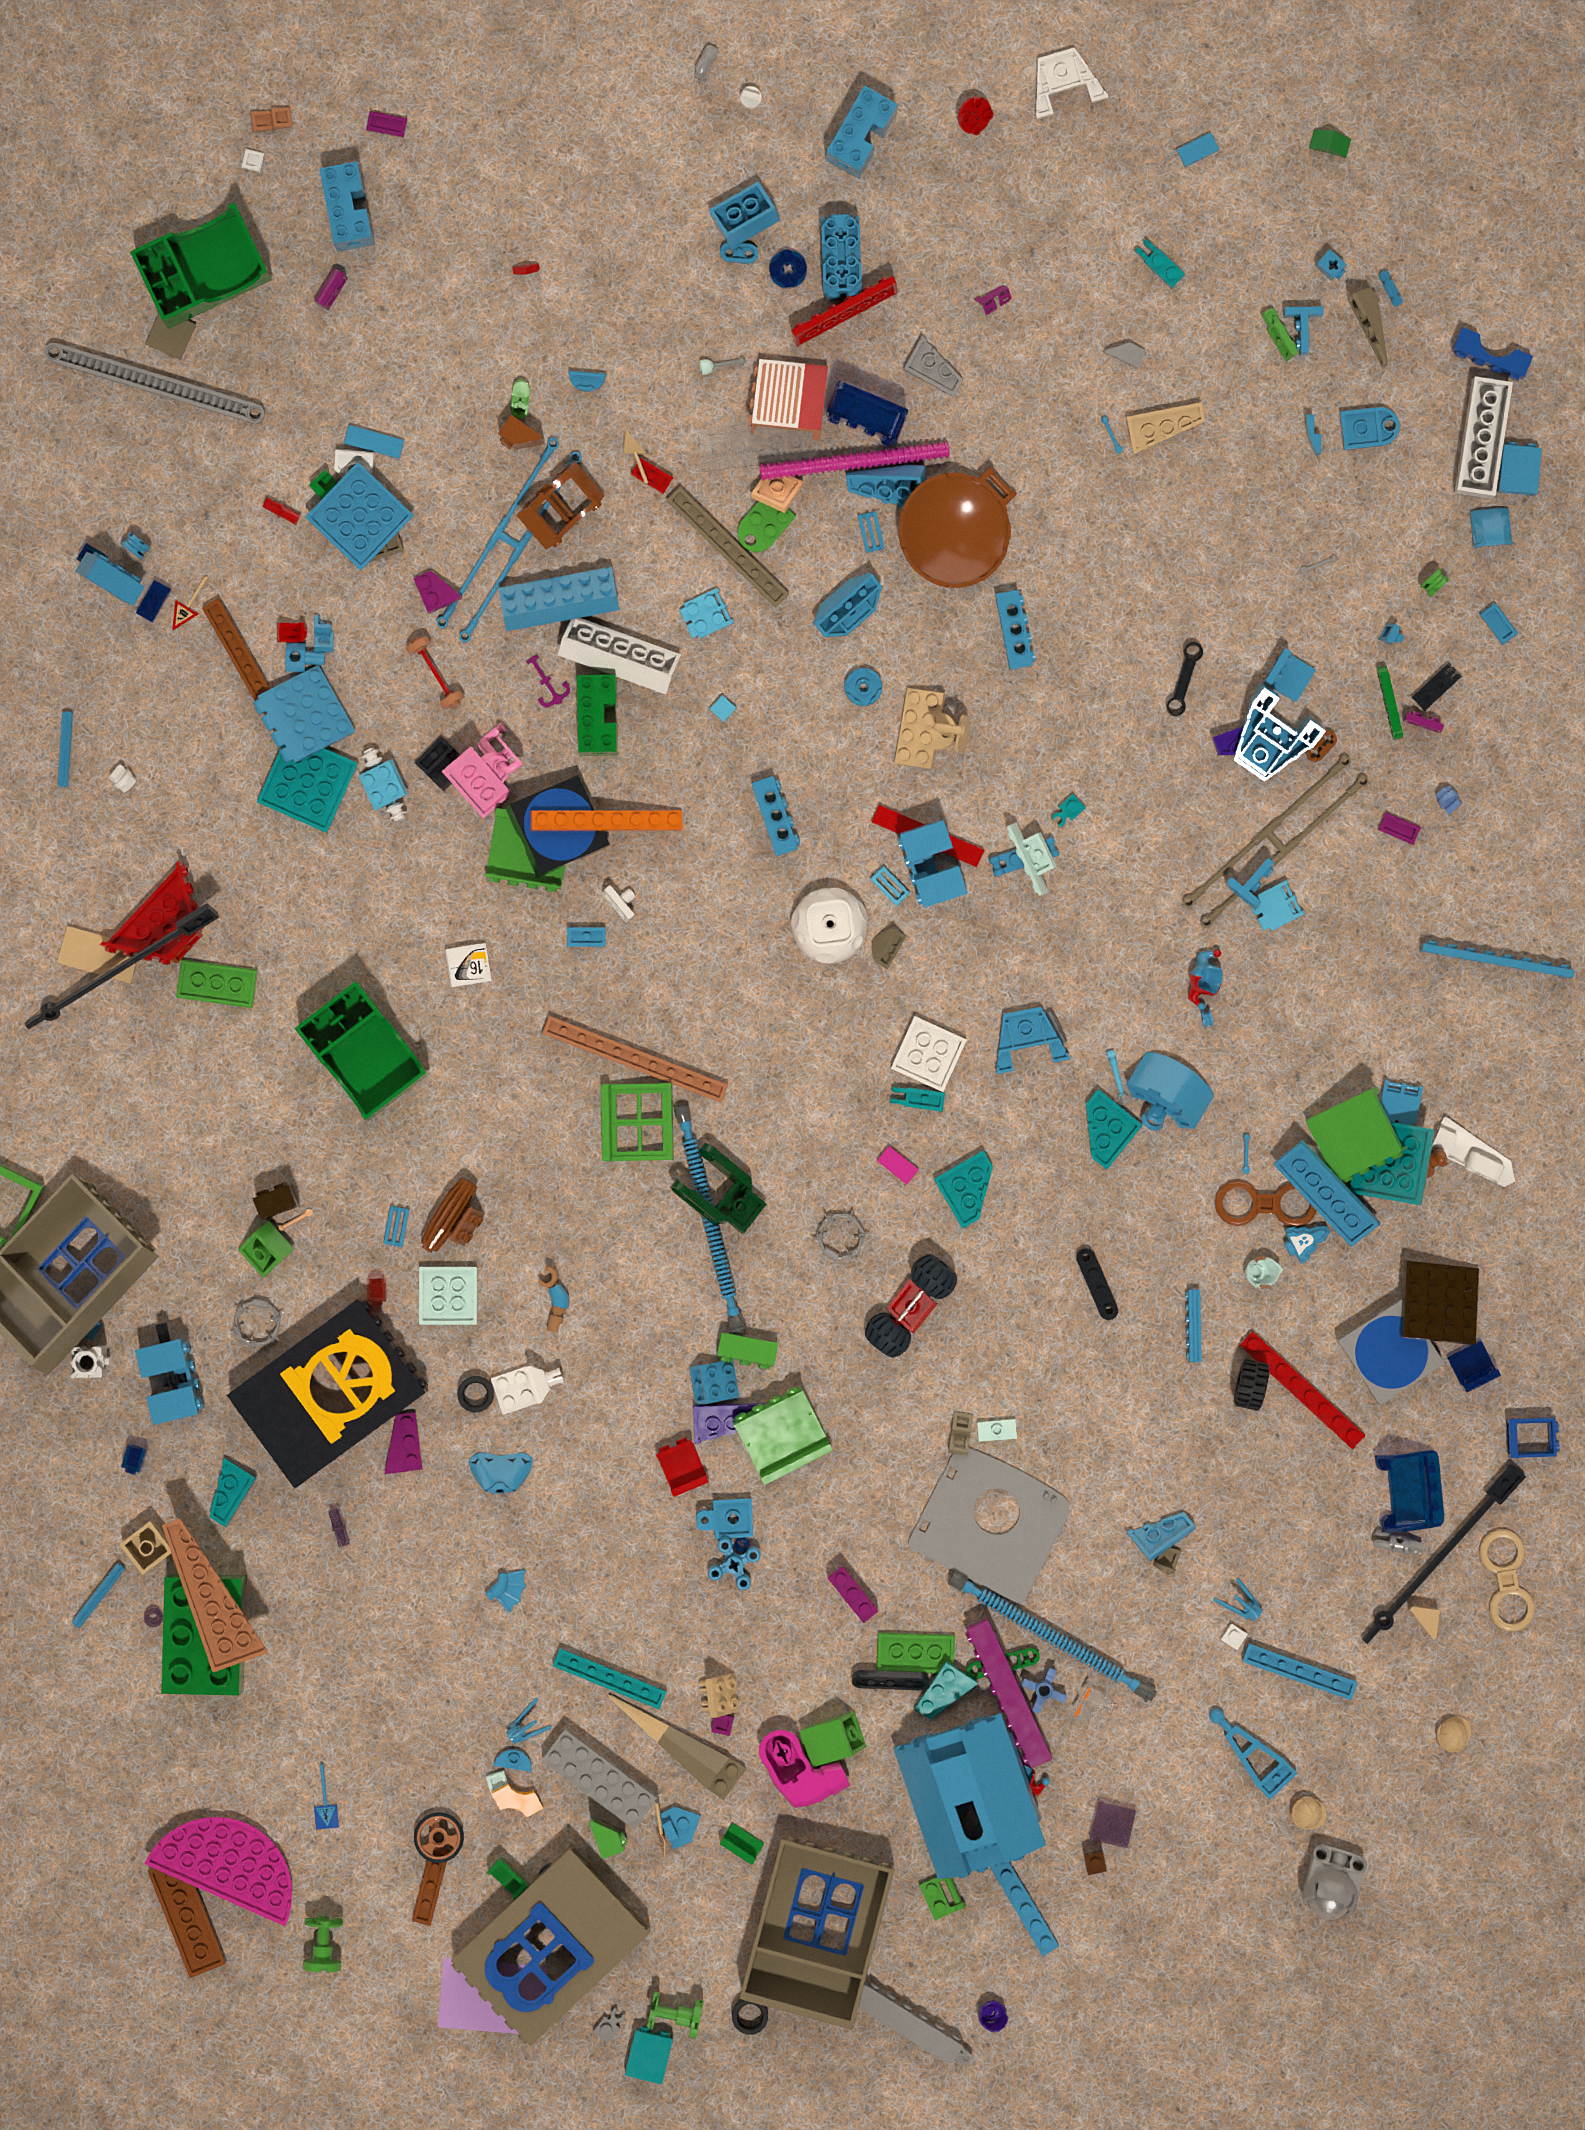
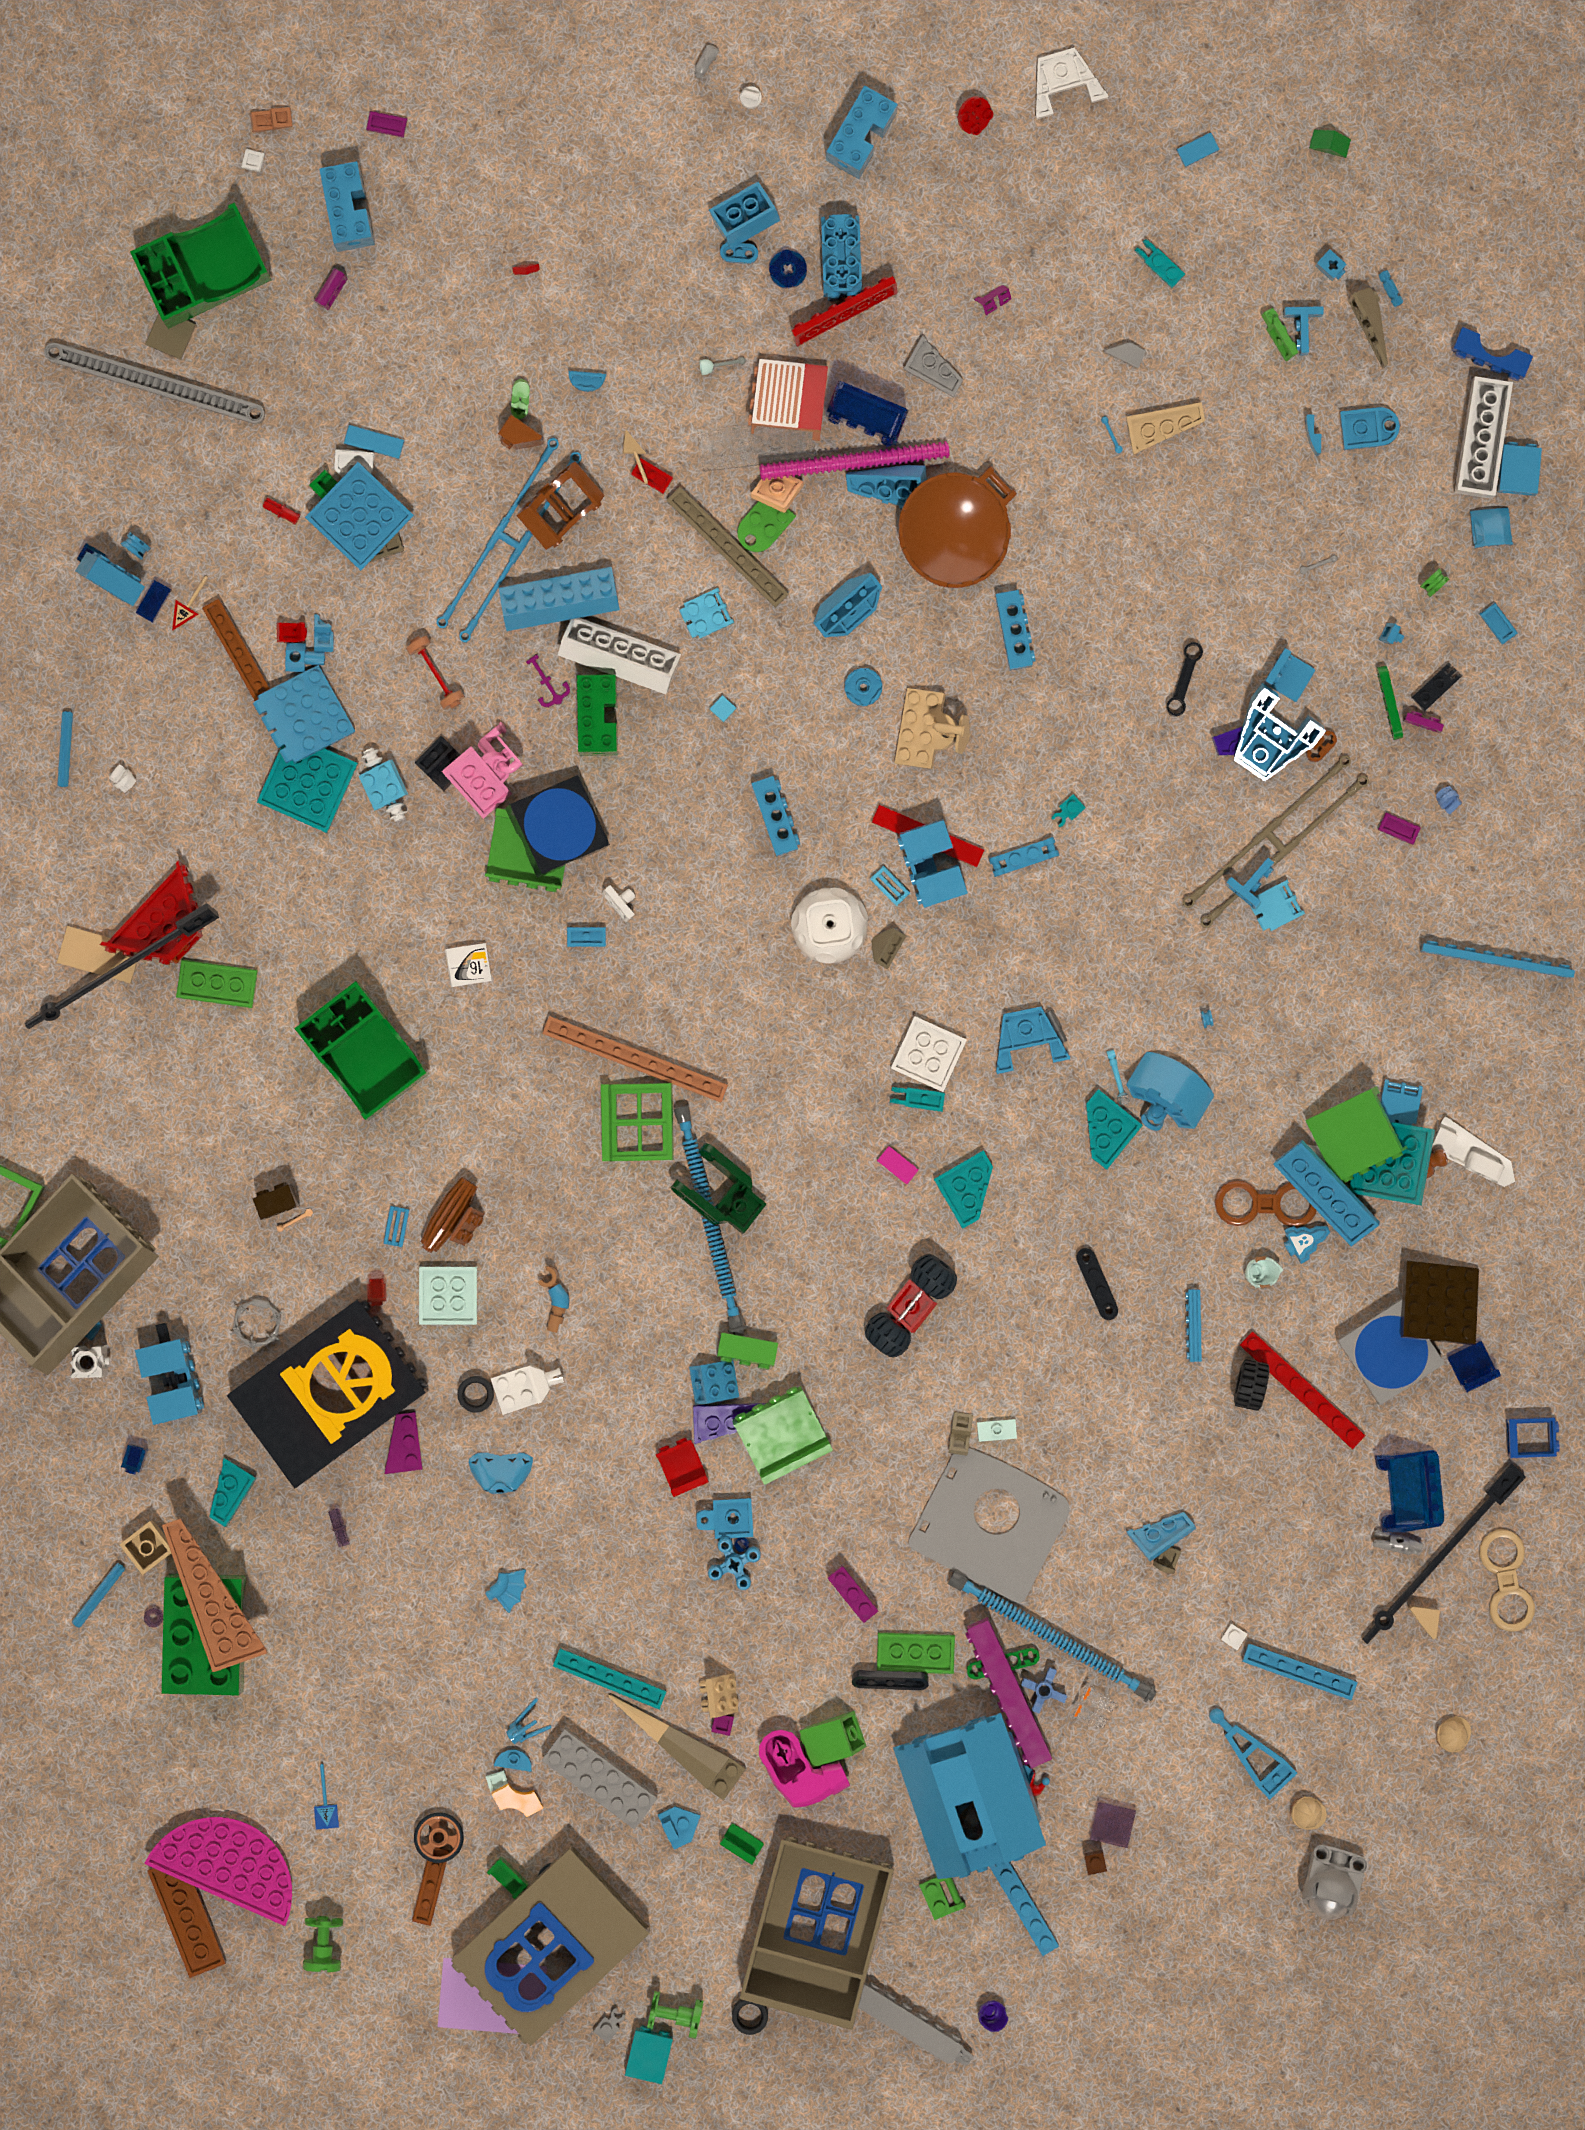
bright green slope [238,1221,294,1278] -> none
magenta wing [413,571,463,614] -> none
orange plate [530,811,683,831] -> none
bright green slope [589,1817,627,1859] -> none
tan piece [655,1803,666,1858] -> none
light grey piece [812,1210,870,1261] -> none
dark azure tile [857,511,885,553] -> none
teal wing [915,1661,978,1720] -> none
light aqua bracket [1007,823,1057,896] -> none
dark azure piece [1188,949,1223,1010] -> none
dark azure plant [1213,1578,1263,1622] -> none
dark azure hinge [1242,1134,1251,1174] -> none

